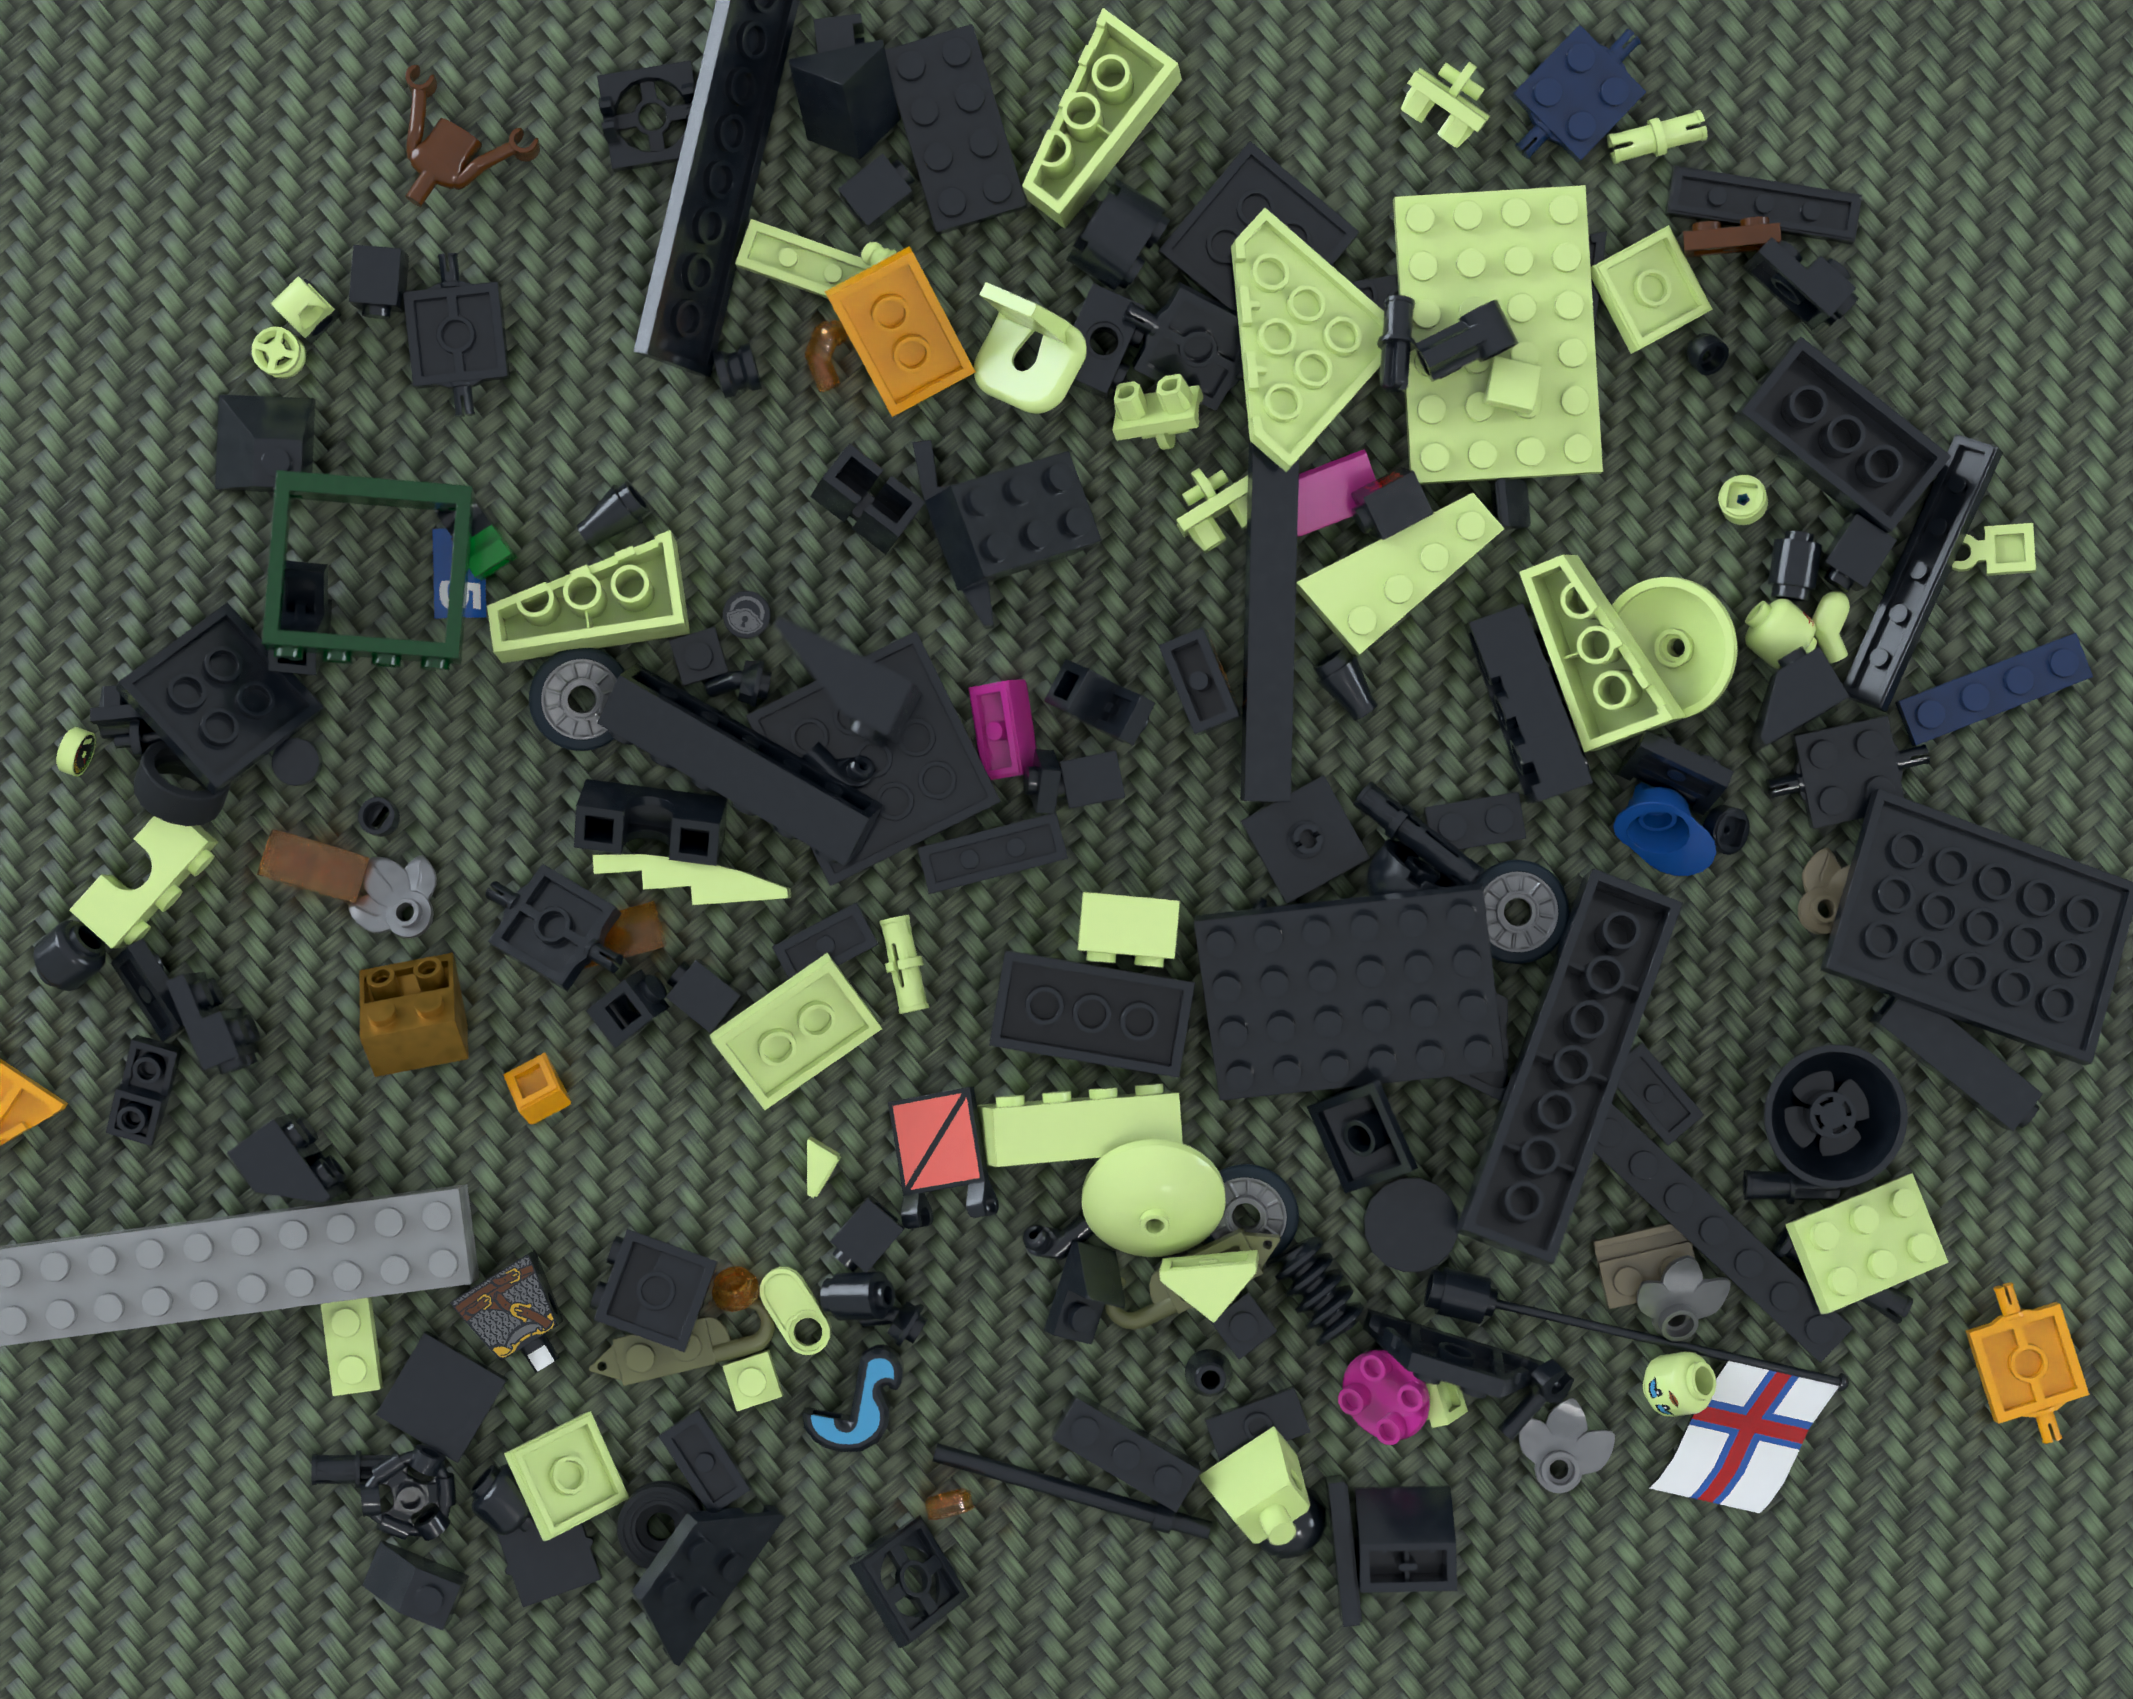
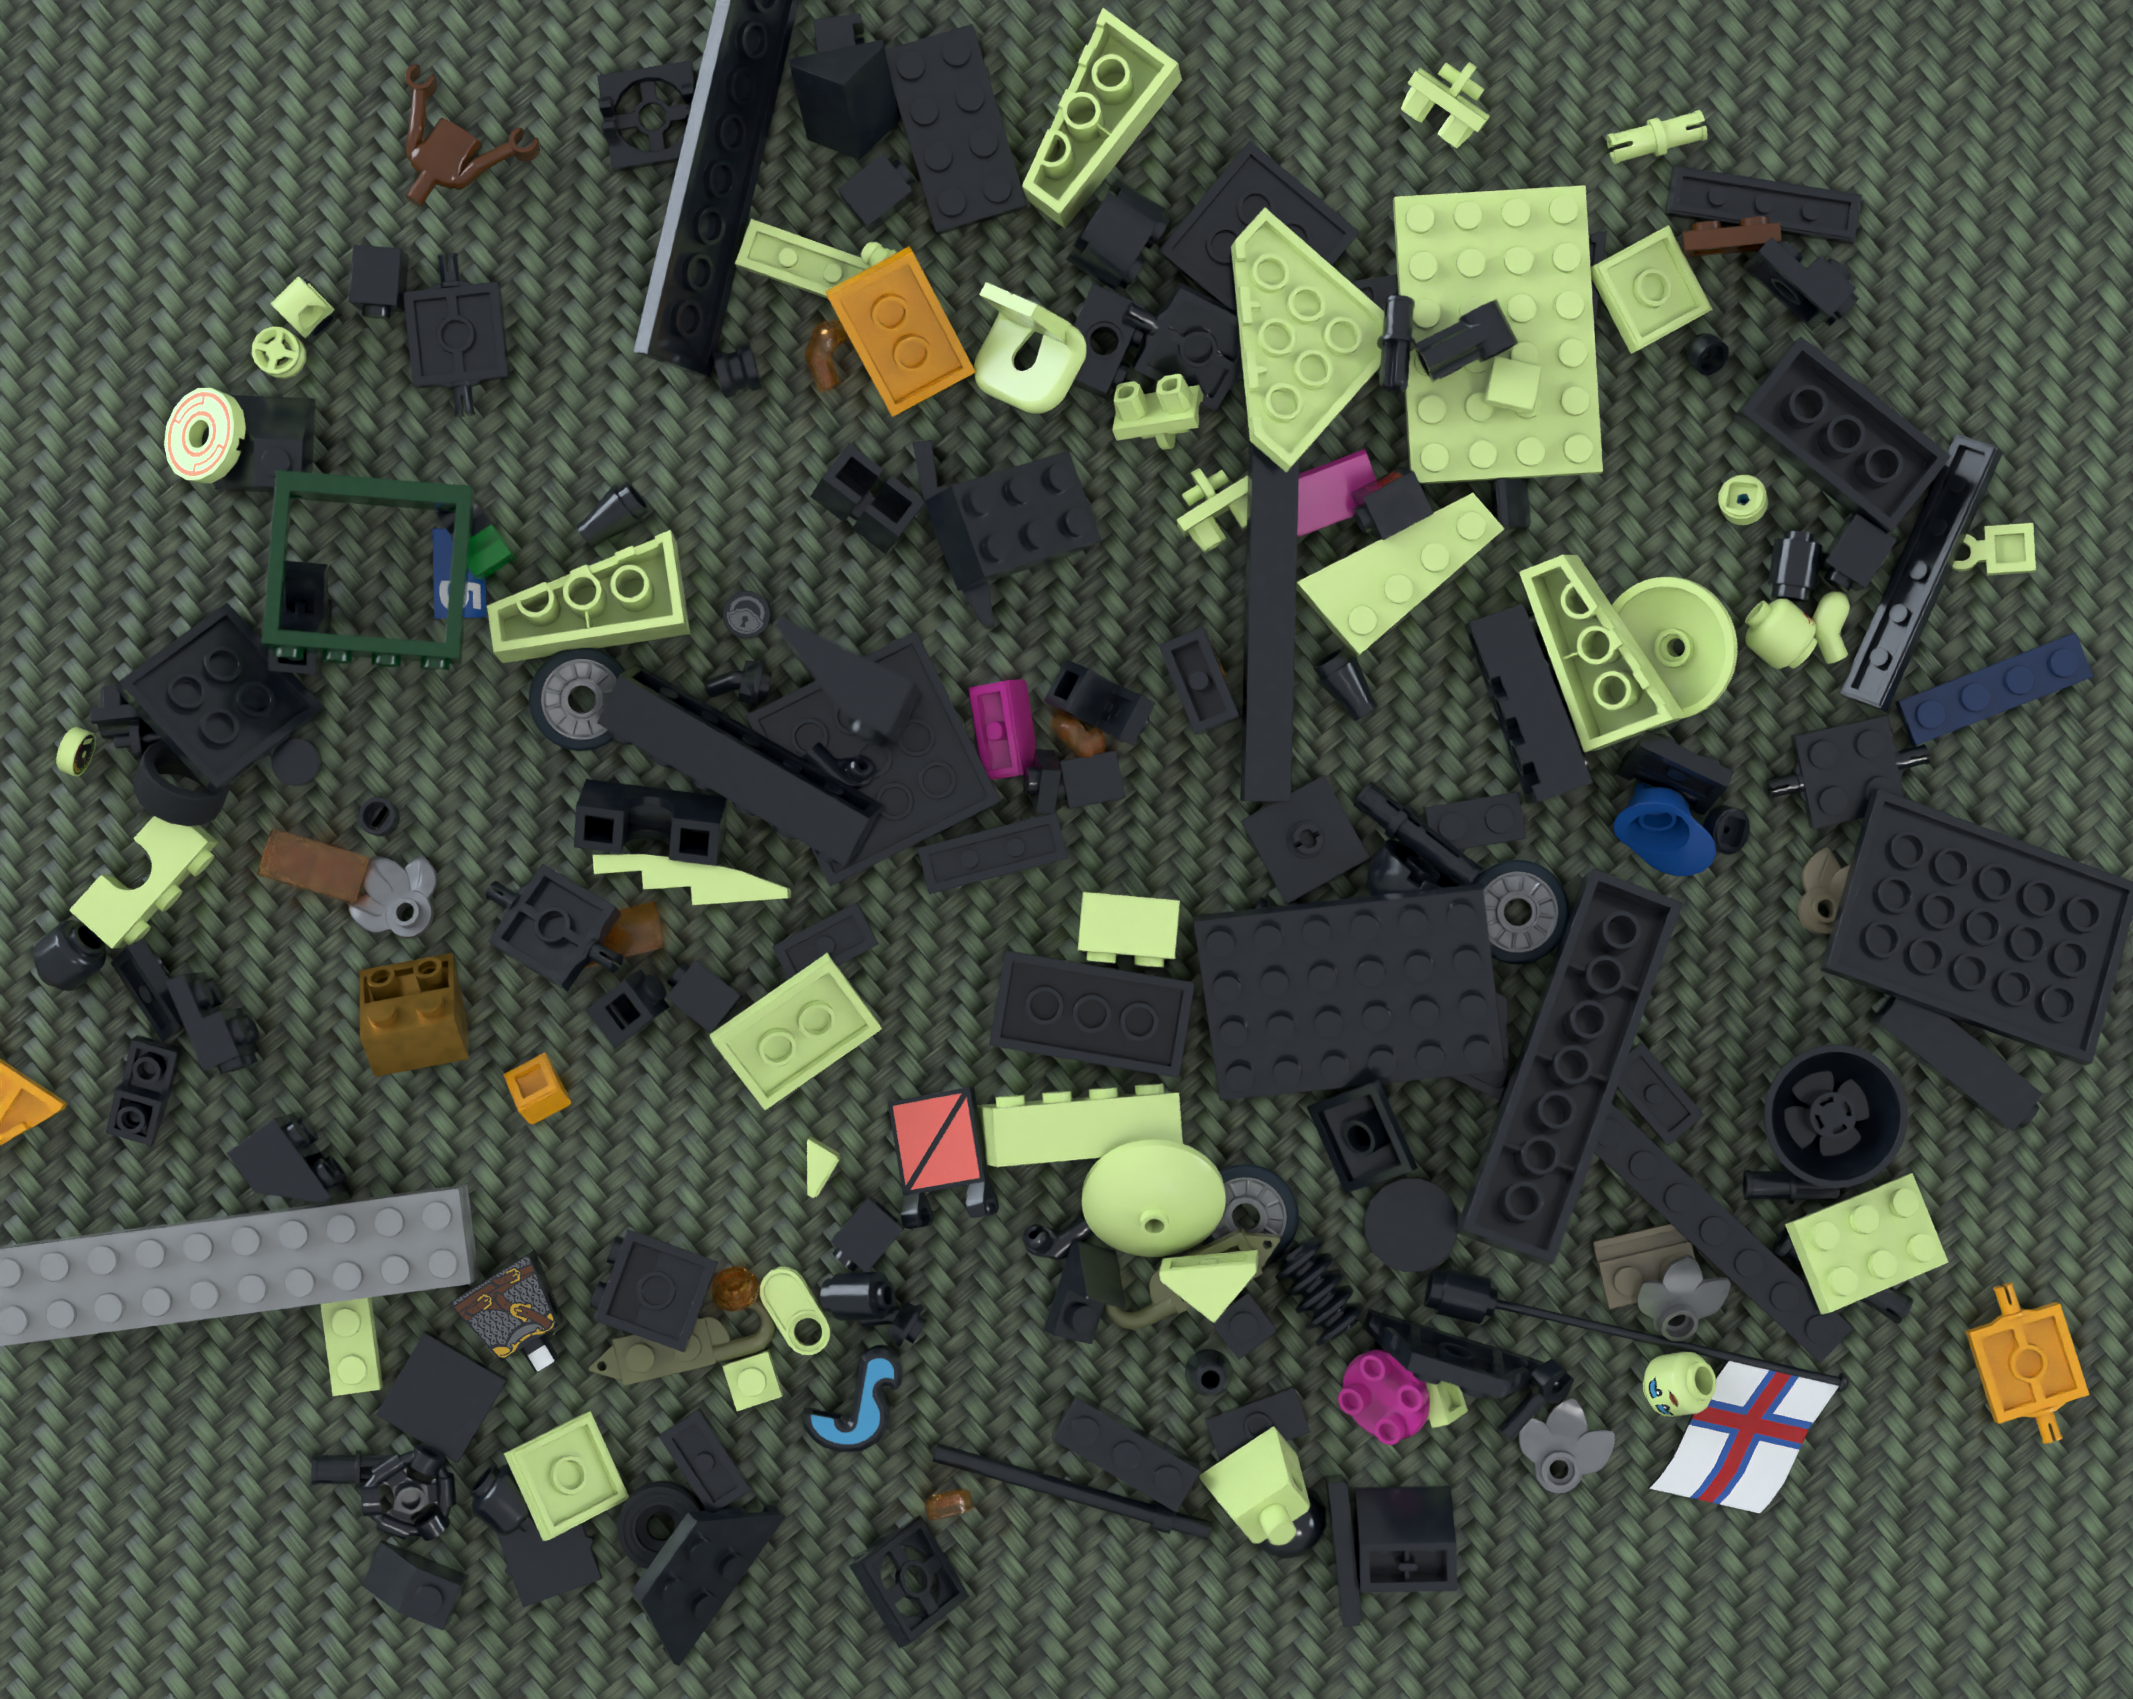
black plate [669,627,730,687] -> none
yellowish green pin [879,915,929,1014] -> none
dark blue plate [1510,25,1646,162] -> none
black slope [1748,646,1850,755] -> none
none -> yellowish green tile [164,388,246,483]
none -> clear orange arm [1050,713,1106,758]

